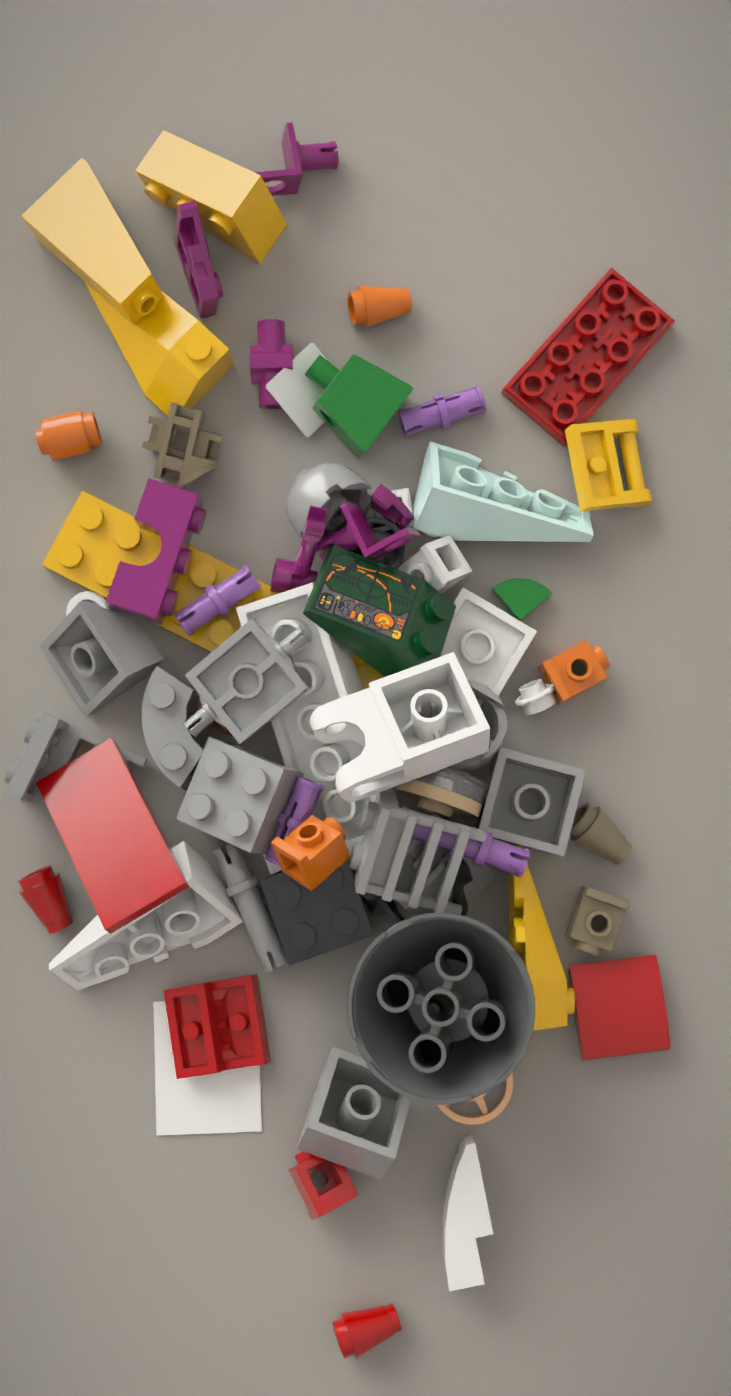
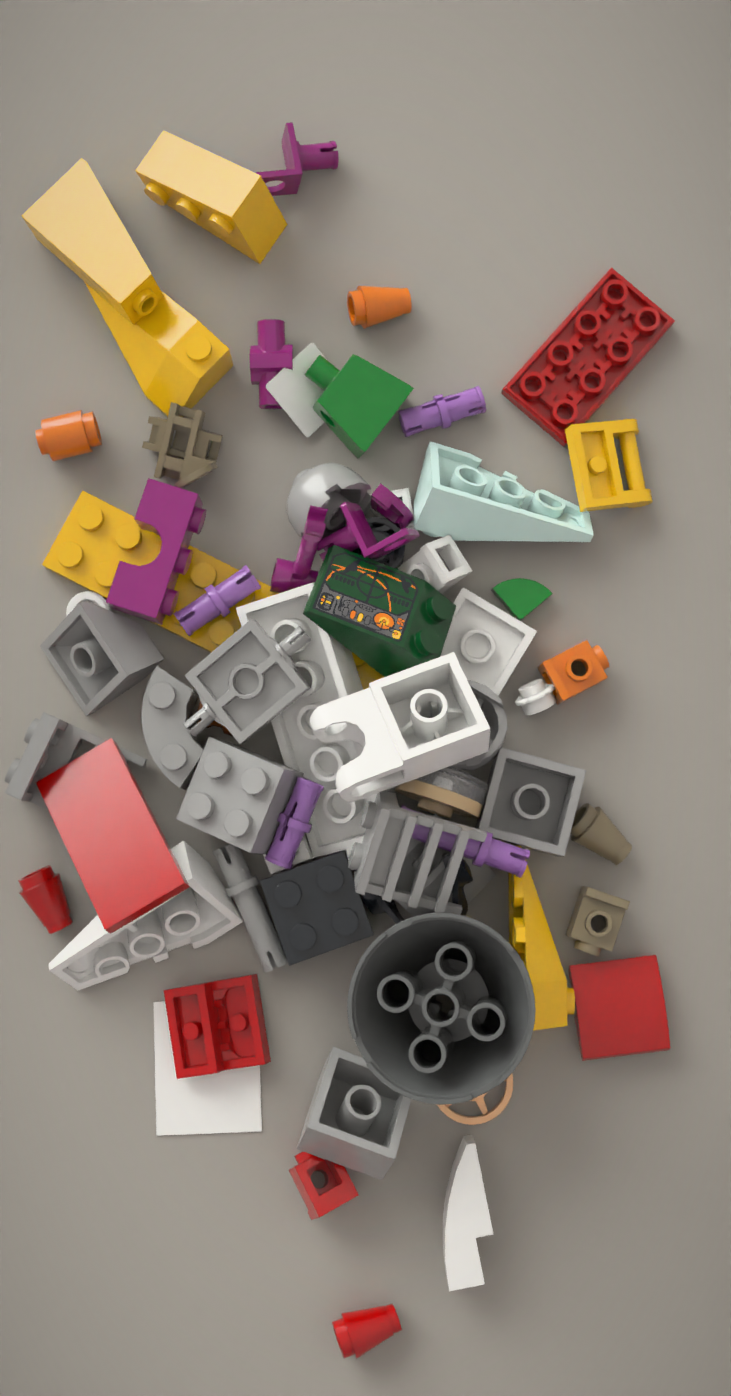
magenta wing [174,201,223,319] -> none
orange brick [271,815,350,891] -> none

